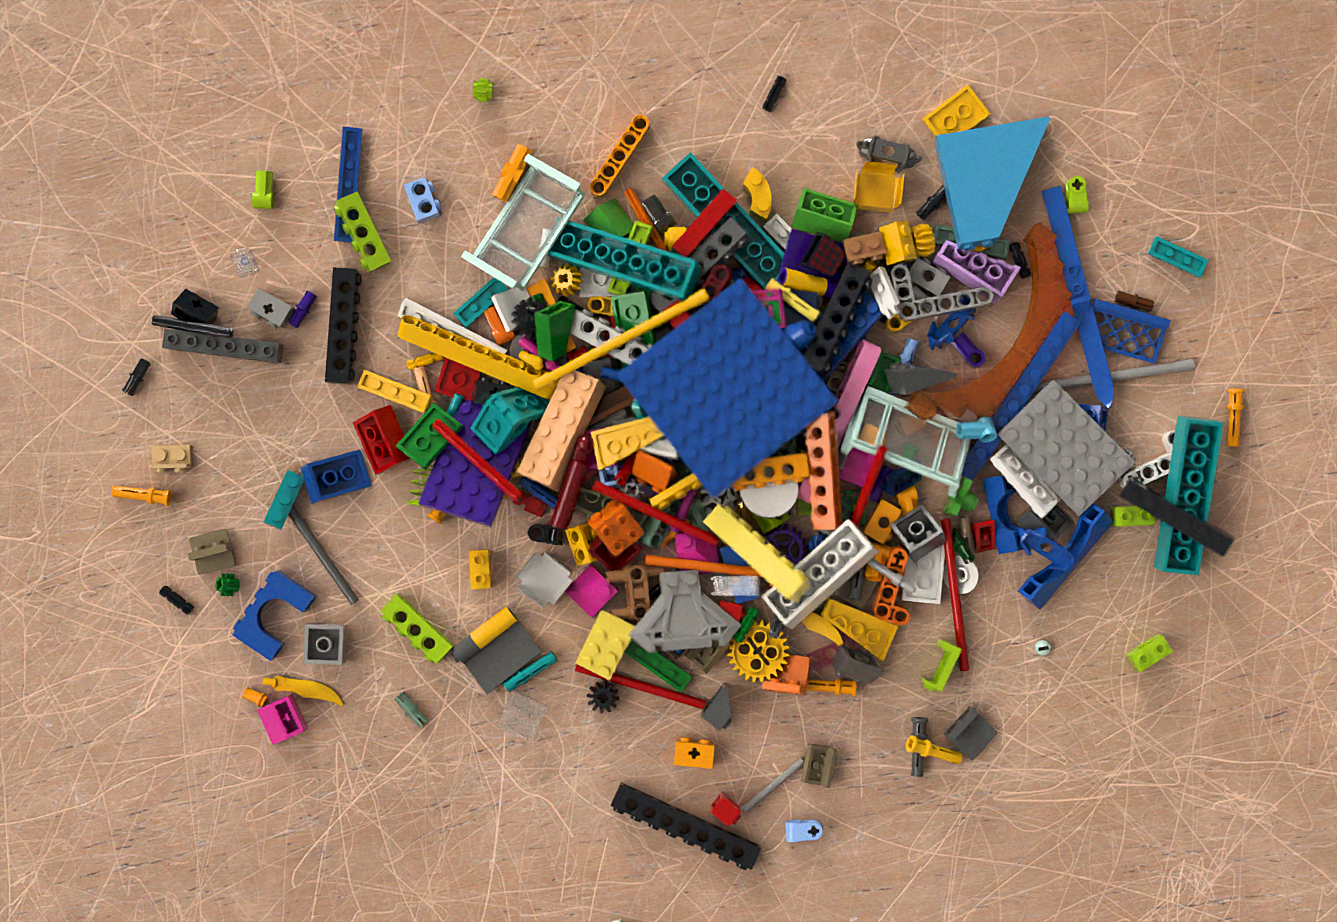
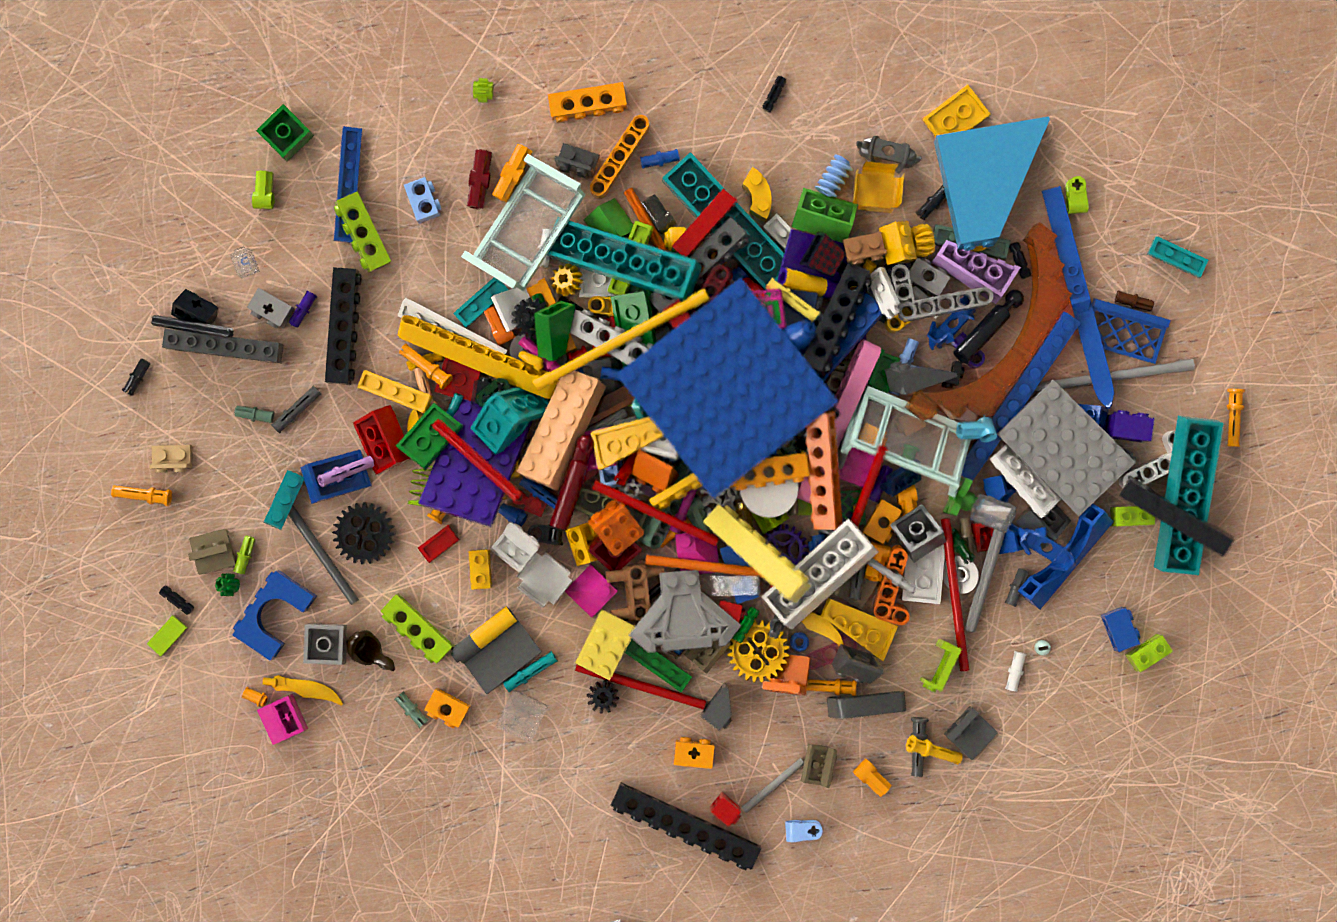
none -> lime tile [147,615,188,657]
none -> lime axle [233,536,255,574]
none -> sand green axle [234,406,274,423]
none -> green brick [256,104,314,162]
none -> dark grey pin [271,385,321,433]
none -> lavender pin [317,456,374,487]
none -> black gear [332,502,396,565]
none -> dark brown piece [346,630,395,671]
none -> light orange pin [399,344,453,389]
none -> yellow tile [407,409,422,431]
none -> red tile [418,525,460,563]
none -> light orange brick [424,688,471,729]
none -> dark red piece [467,149,492,209]
none -> dark green beam [476,378,510,407]
none -> white bracket [490,522,540,572]
none -> blue cone [498,503,528,527]
none -> light orange brick [548,82,627,123]
none -> dark grey bracket [554,143,600,179]
none -> blue pin [640,149,680,169]
none -> blue plate [790,632,809,652]
none -> light blue piece [815,154,853,197]
none -> dark grey beam [827,691,906,719]
none -> light orange piece [852,758,892,797]
none -> black bracket [941,361,965,388]
none -> black piece [953,289,1024,364]
none -> light grey axle [965,522,1007,632]
none -> clear brick [970,494,1017,533]
none -> dark grey axle [1005,568,1029,607]
none -> white pin [1005,651,1027,692]
none -> blue brick [1100,607,1141,652]
none -> dark purple brick [1106,410,1154,443]

